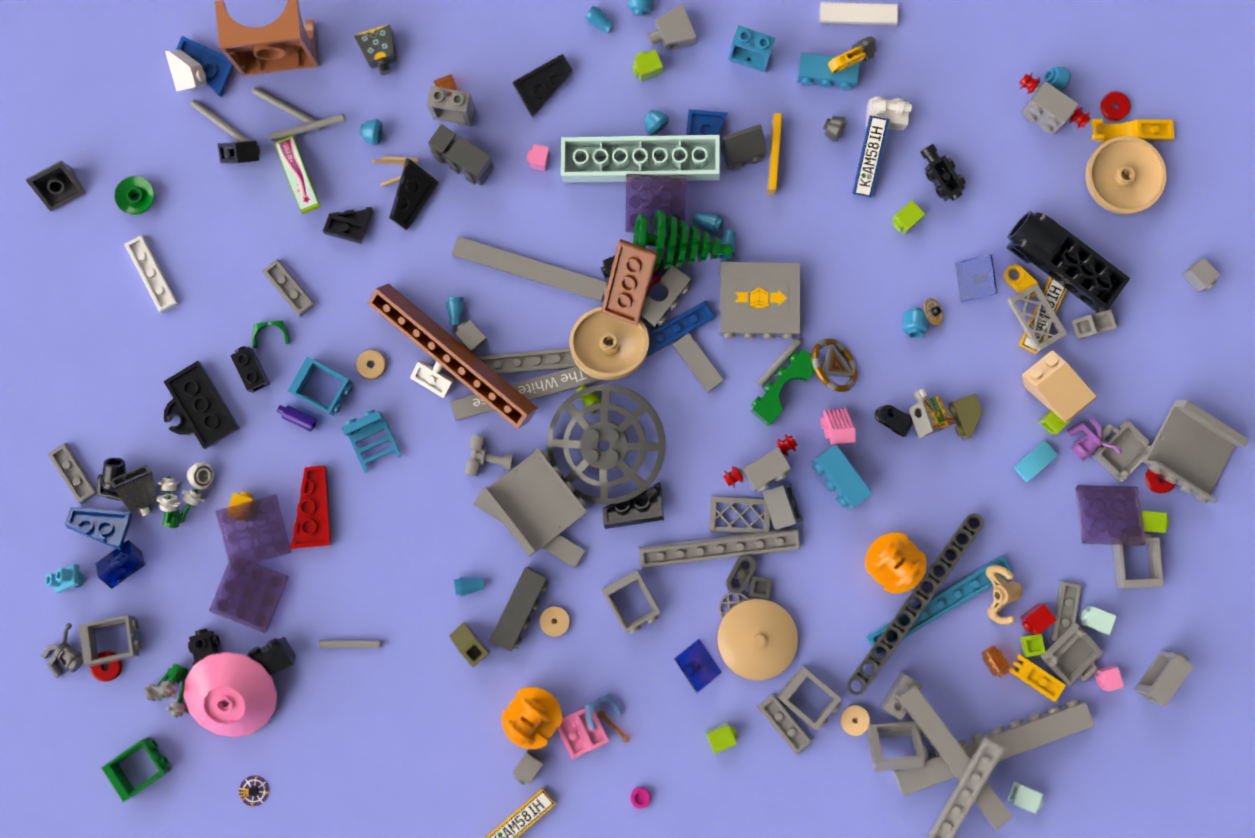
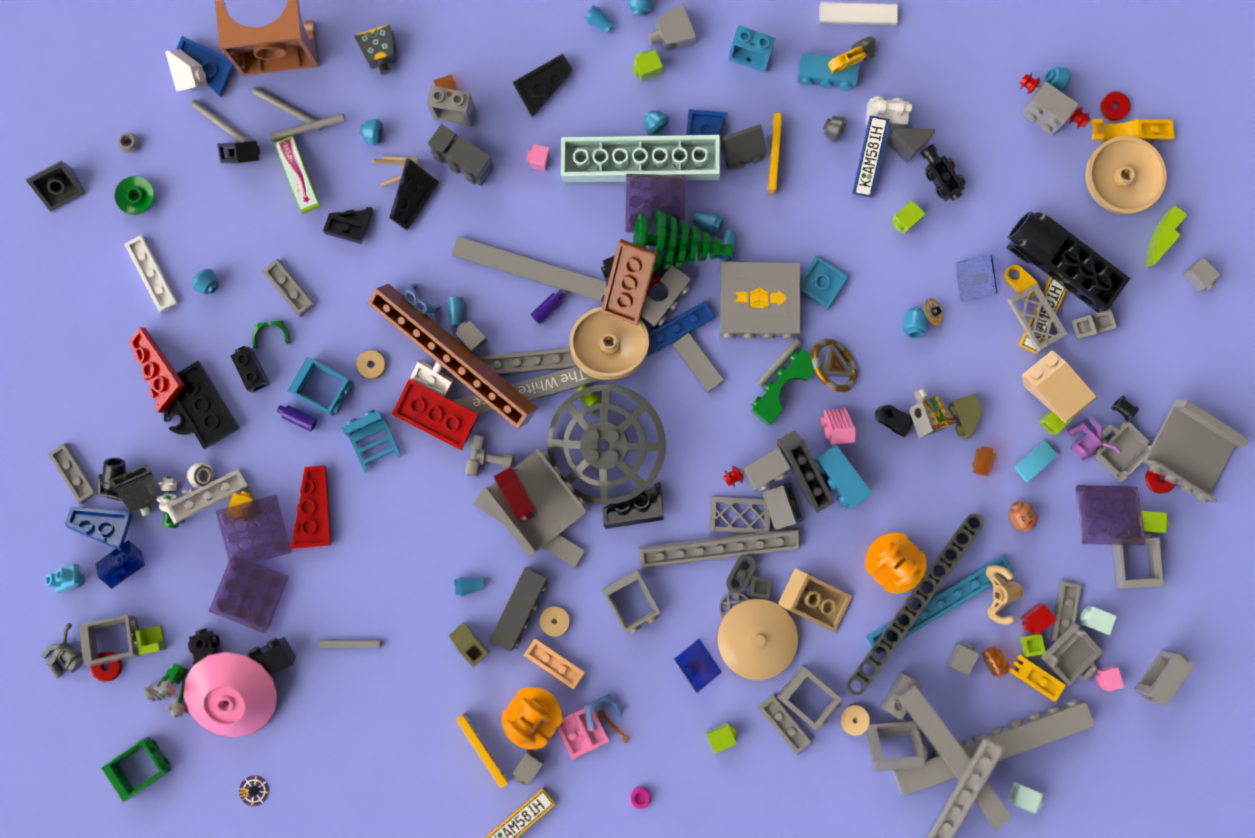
none -> light grey plate [119,133,139,153]
none -> wing [129,327,185,413]
none -> lime panel [135,626,166,655]
none -> white tile [165,469,248,524]
none -> dark azure cone [192,269,219,294]
none -> red plate [392,379,480,450]
none -> medium blue cap [403,283,441,314]
none -> yellow tile [456,713,509,788]
none -> dark red brick [493,466,537,522]
none -> light nougat plate [524,638,585,690]
none -> dark purple cylinder [530,290,566,325]
none -> dark grey brick [777,431,835,513]
none -> tan slope [778,568,852,632]
none -> dark azure tile [800,255,849,310]
none -> dark grey slope [887,128,935,163]
none -> light grey brick [946,643,979,676]
none -> clear orange brick [972,446,996,476]
none -> nougat head [1008,500,1038,532]
none -> black bush [1111,395,1139,422]
none -> lime slope [1145,205,1187,268]

